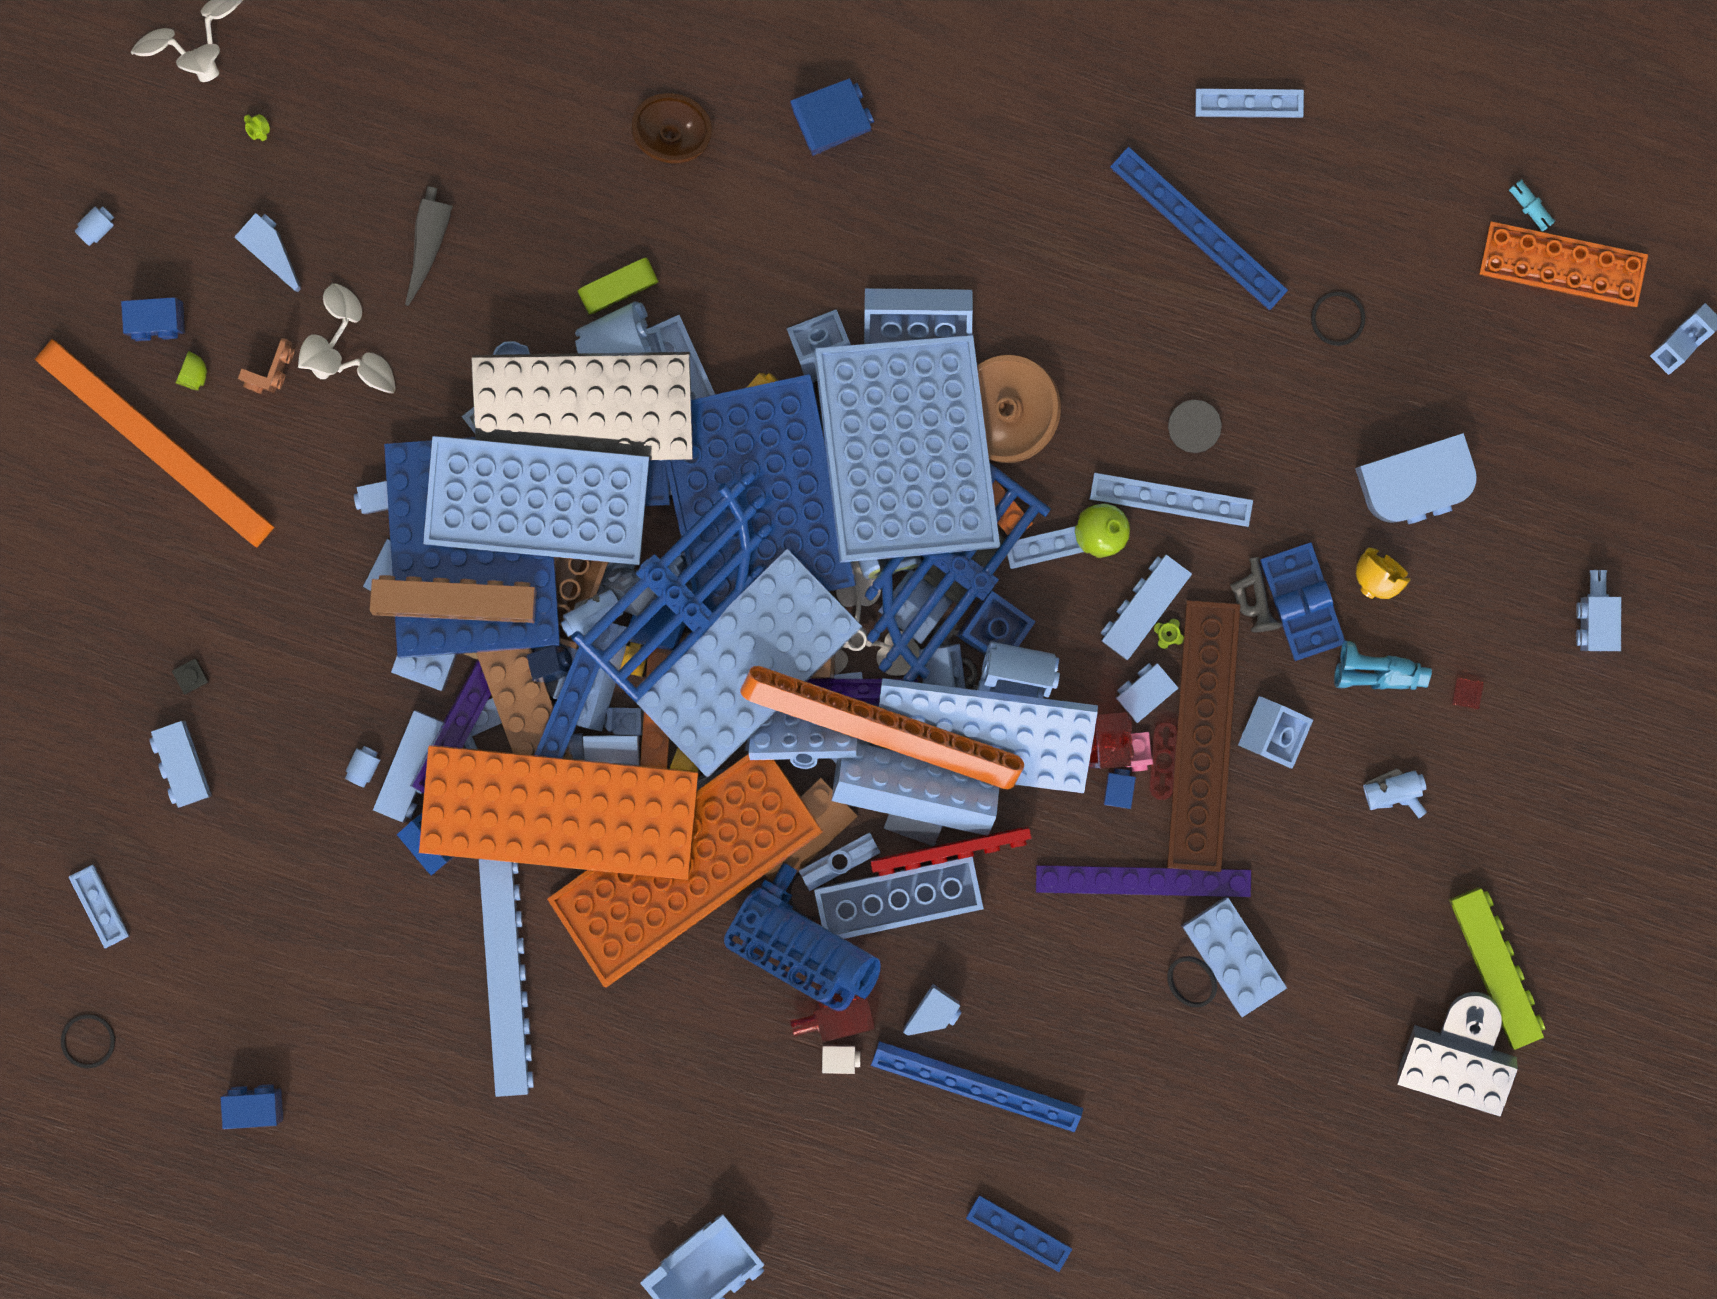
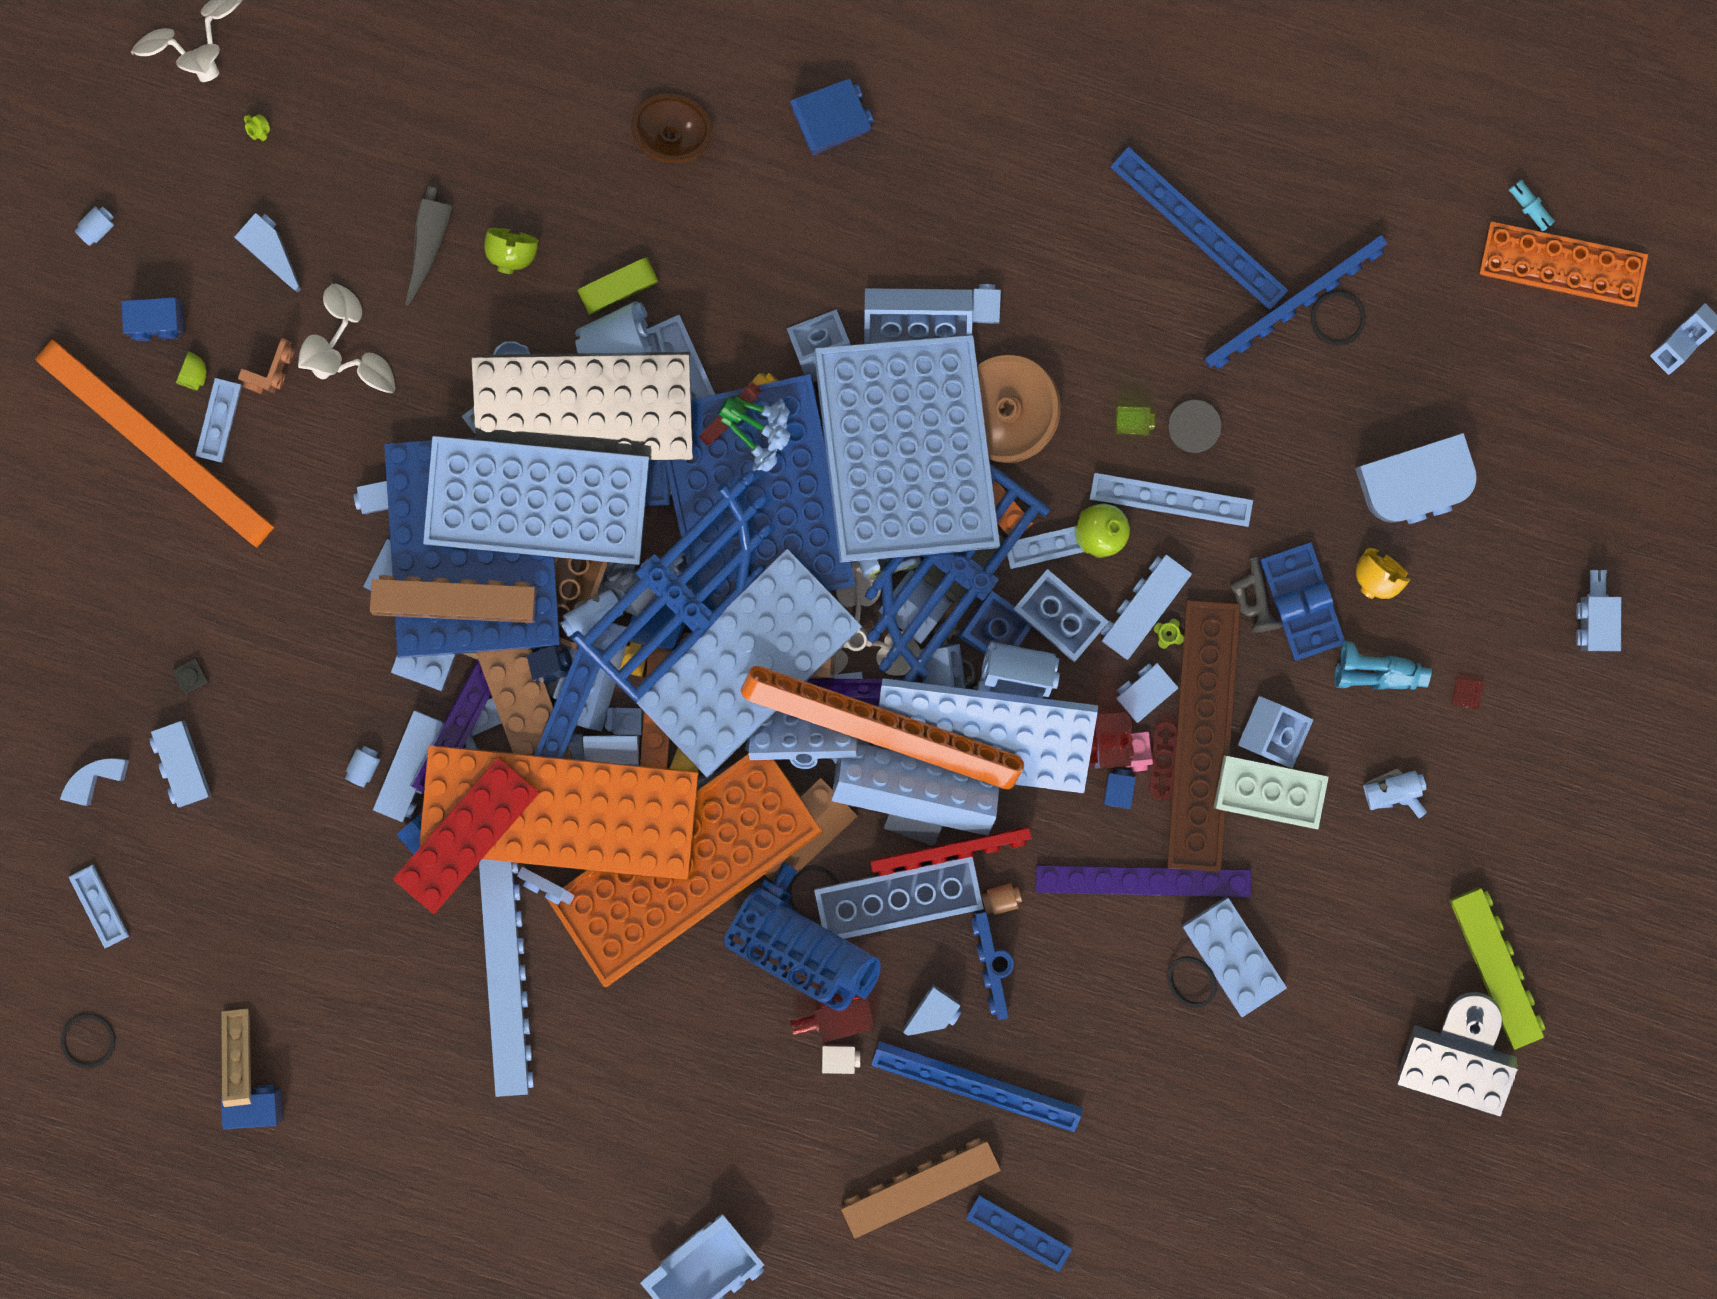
light blue piece [799,832,880,891] -> none
light blue plate [1195,89,1304,118] -> none
none -> light blue brick [60,758,129,806]
none -> light blue plate [195,378,242,463]
none -> tan plate [222,1009,251,1107]
none -> red plate [393,757,540,914]
none -> lime cylinder [484,228,539,274]
none -> light blue plate [517,867,574,905]
none -> clear red beam [699,382,763,447]
none -> plant [718,396,791,472]
none -> medium nougat brick [841,1137,1001,1239]
none -> blue plate [971,909,1014,1020]
none -> light blue brick [972,284,1001,324]
none -> medium nougat brick [981,883,1022,915]
none -> light blue slope [1013,569,1109,662]
none -> clear neon green brick [1115,406,1155,436]
none -> blue plate [1203,235,1387,369]
none -> light aqua plate [1213,756,1329,829]

